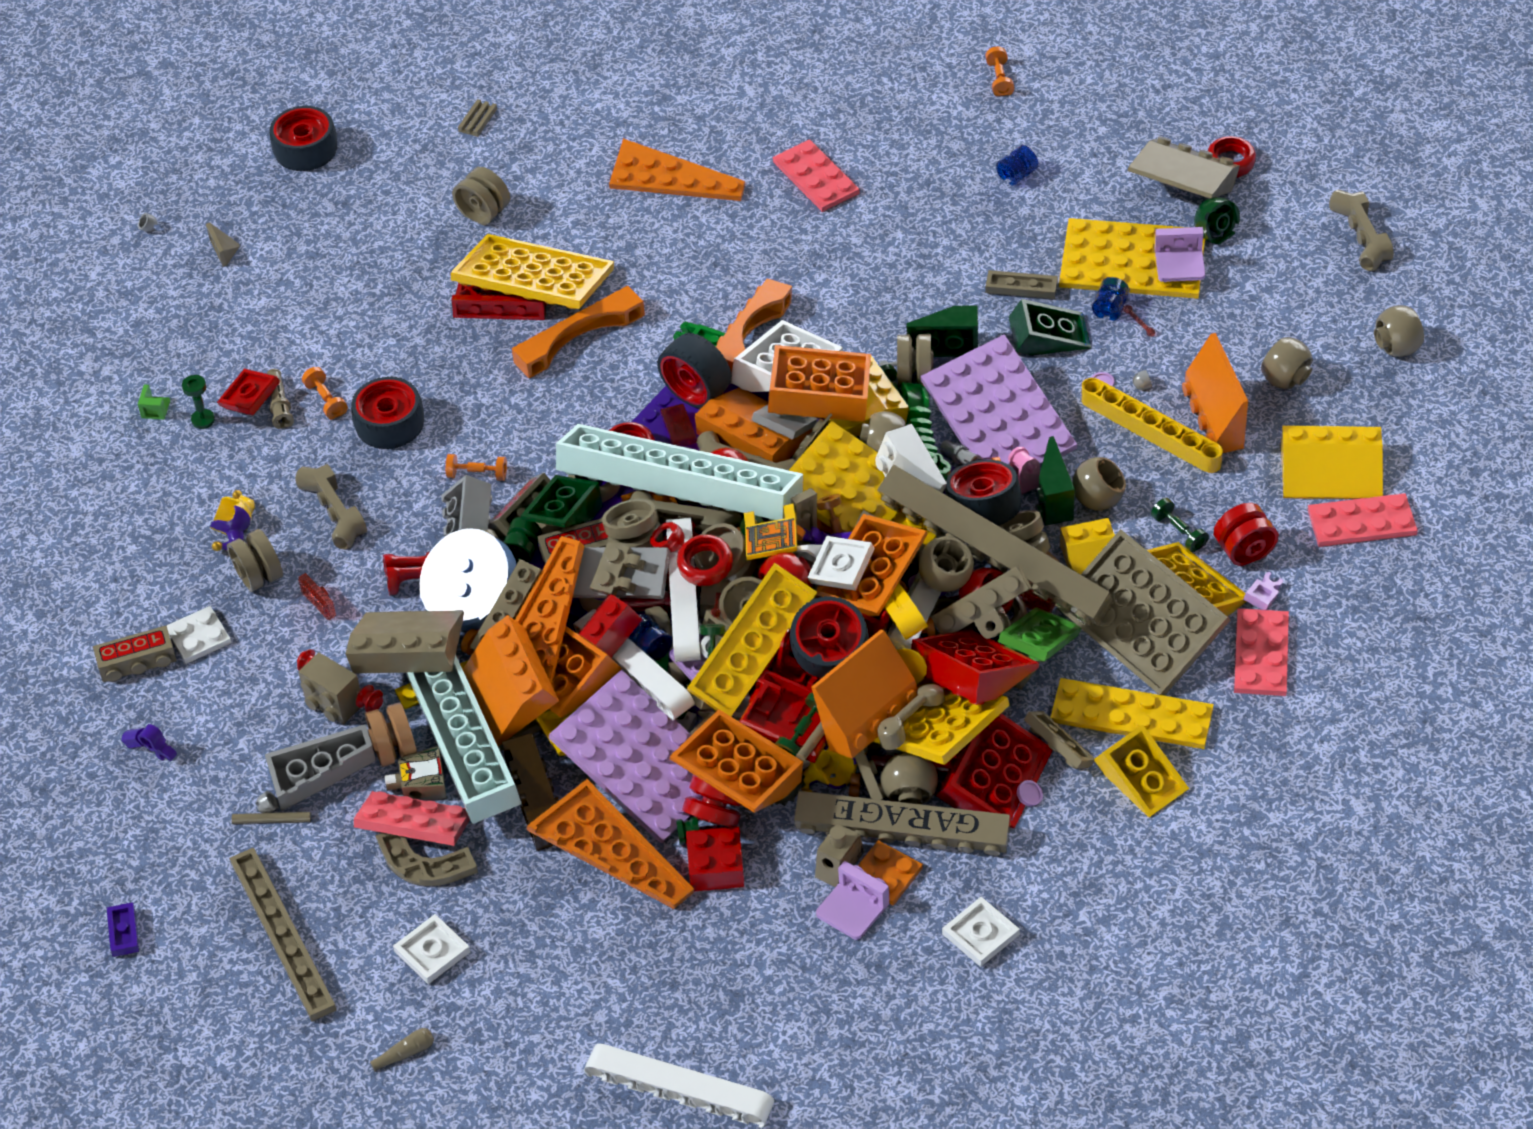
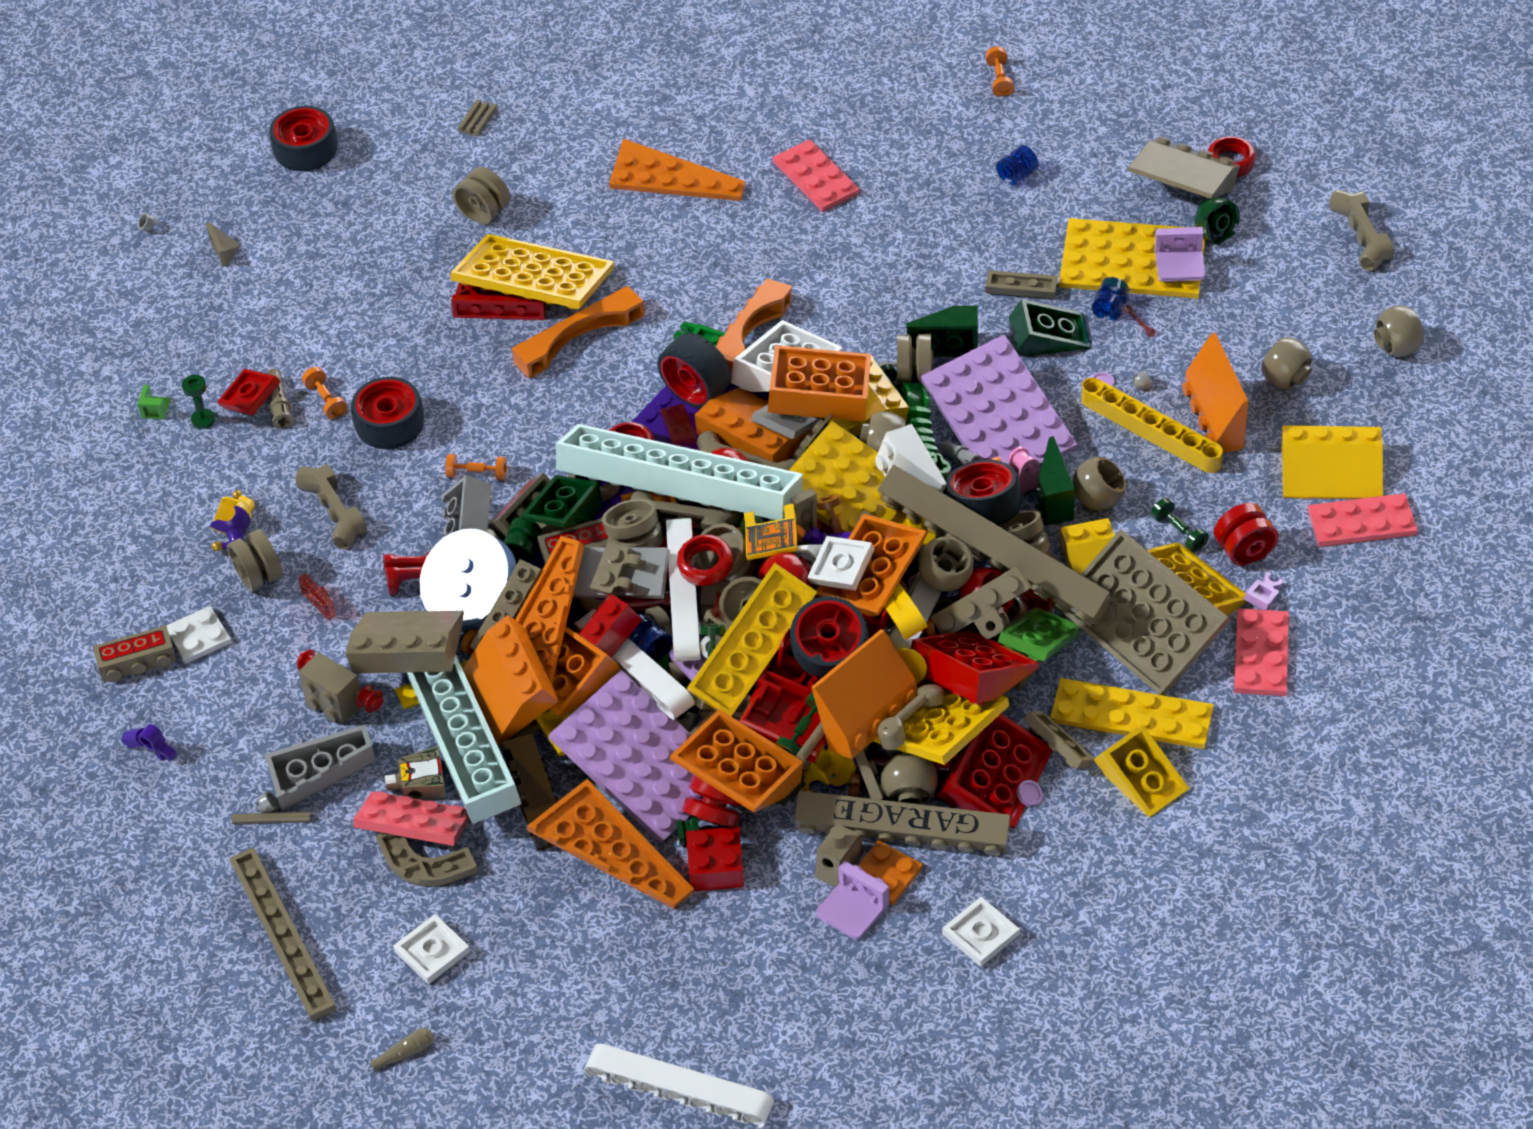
dark purple plate [106,902,140,957] -> none
medium nougat wheel [365,702,417,767] -> none
red piece [650,522,685,552] -> none

